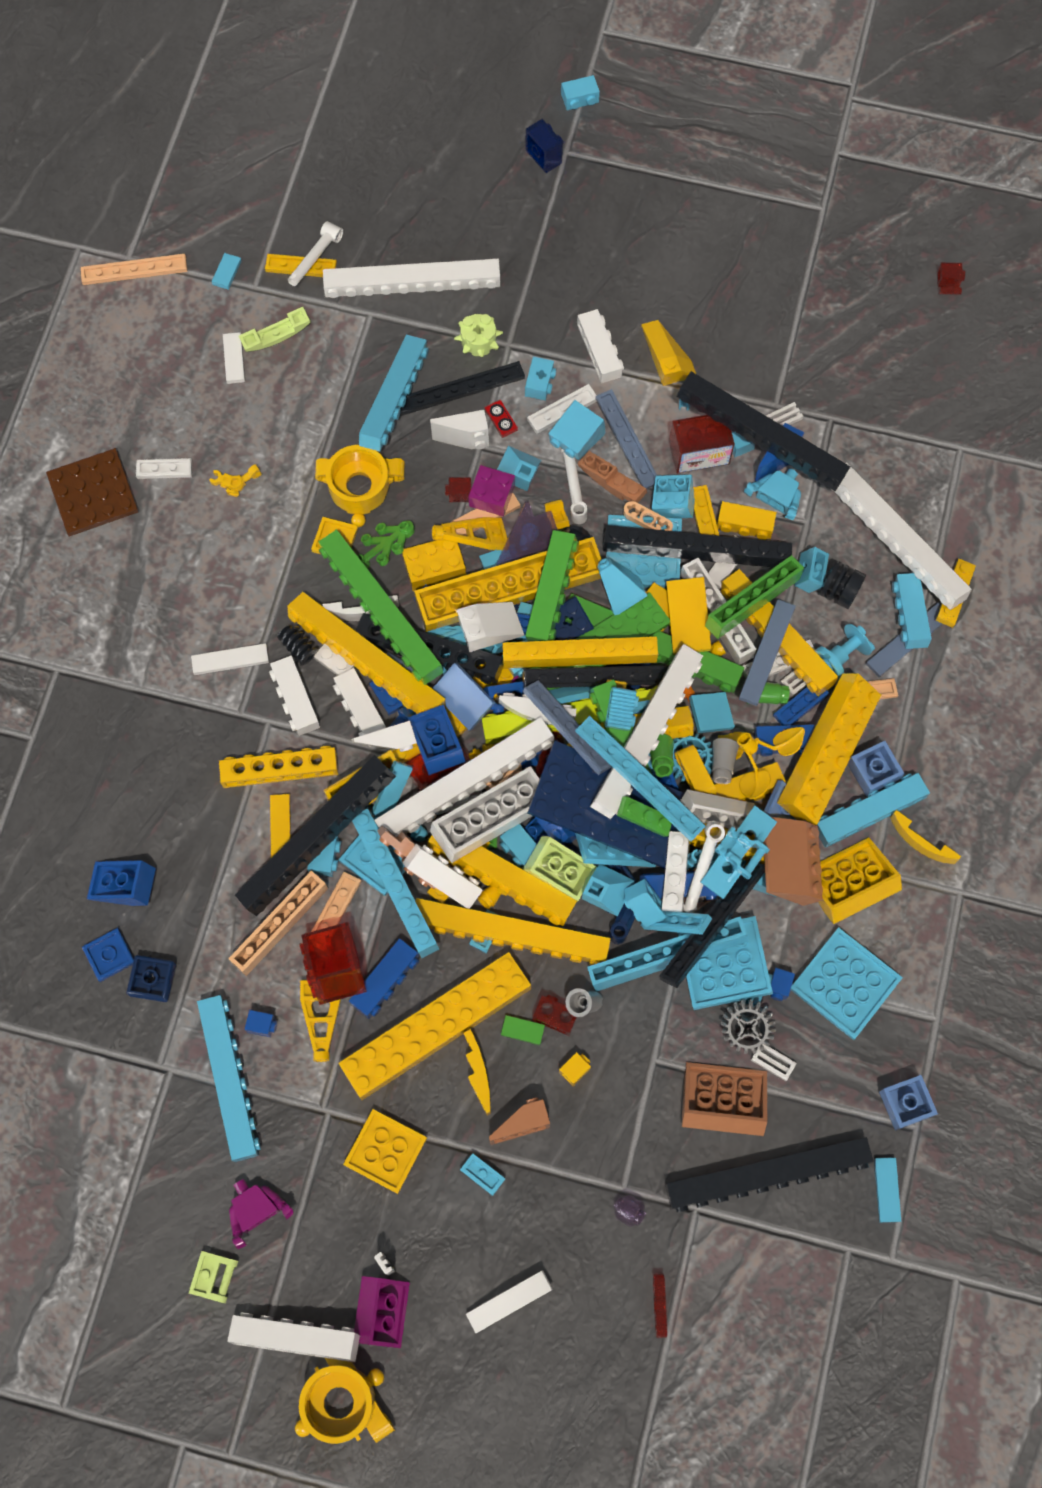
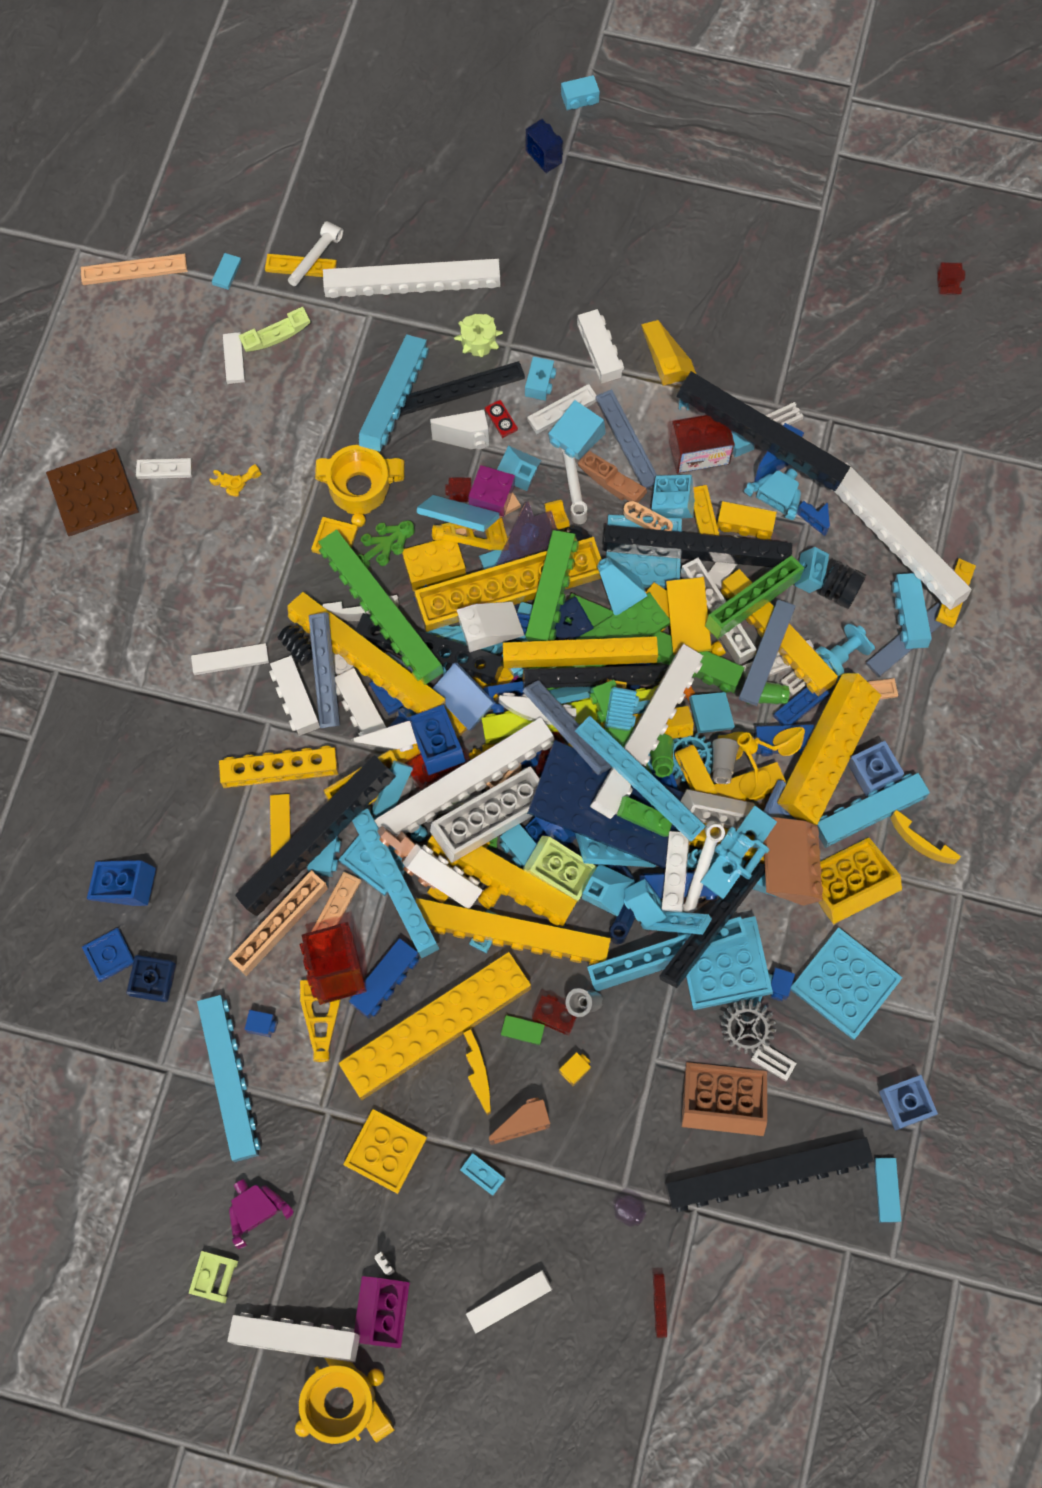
none -> sand blue tile [309,613,340,729]
none -> medium azure tile [417,495,499,532]
none -> blue slope [797,501,830,536]

